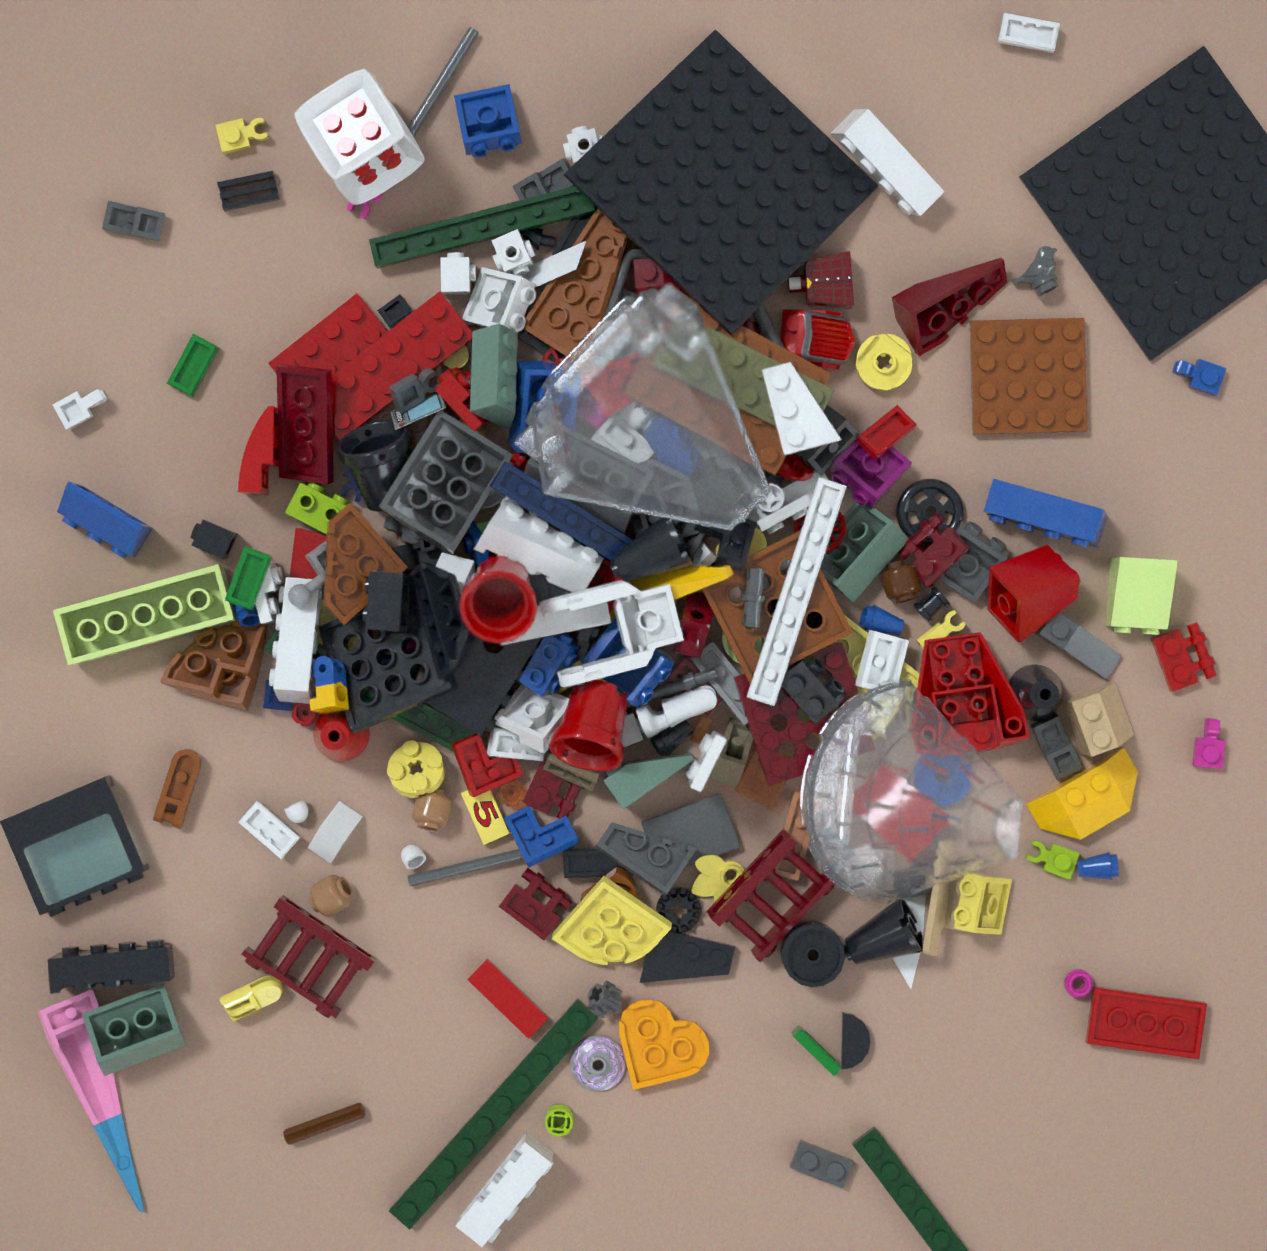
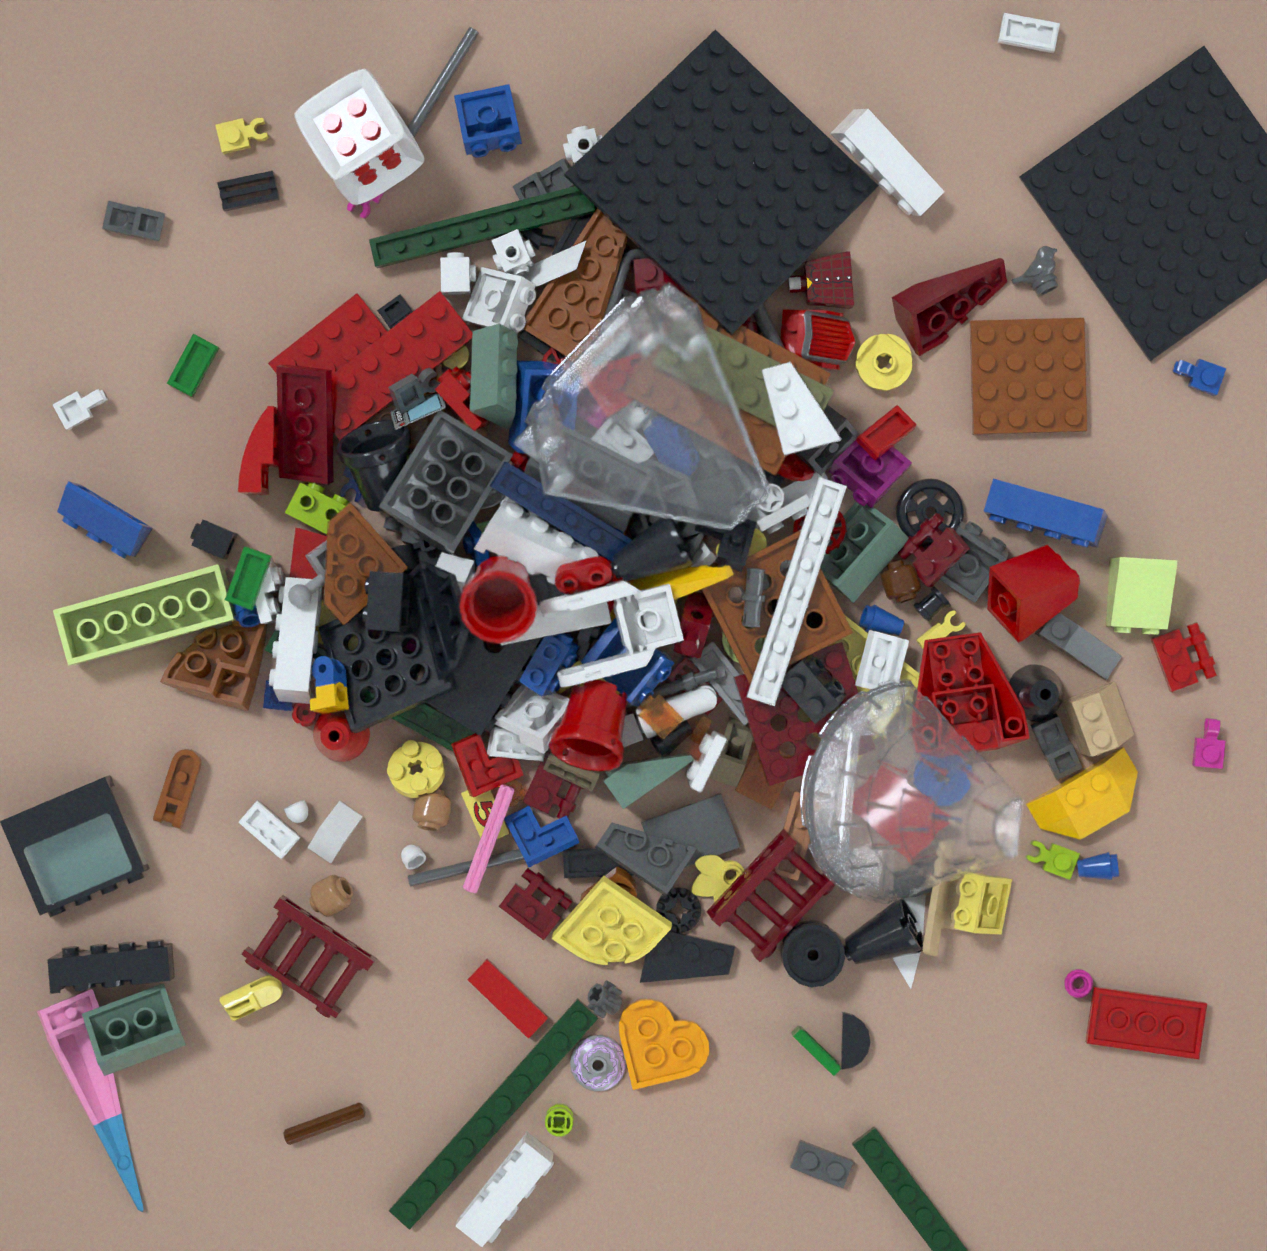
none -> bright pink axle [463,785,514,893]
none -> red plate [555,556,612,594]
none -> clear orange brick [637,694,684,740]

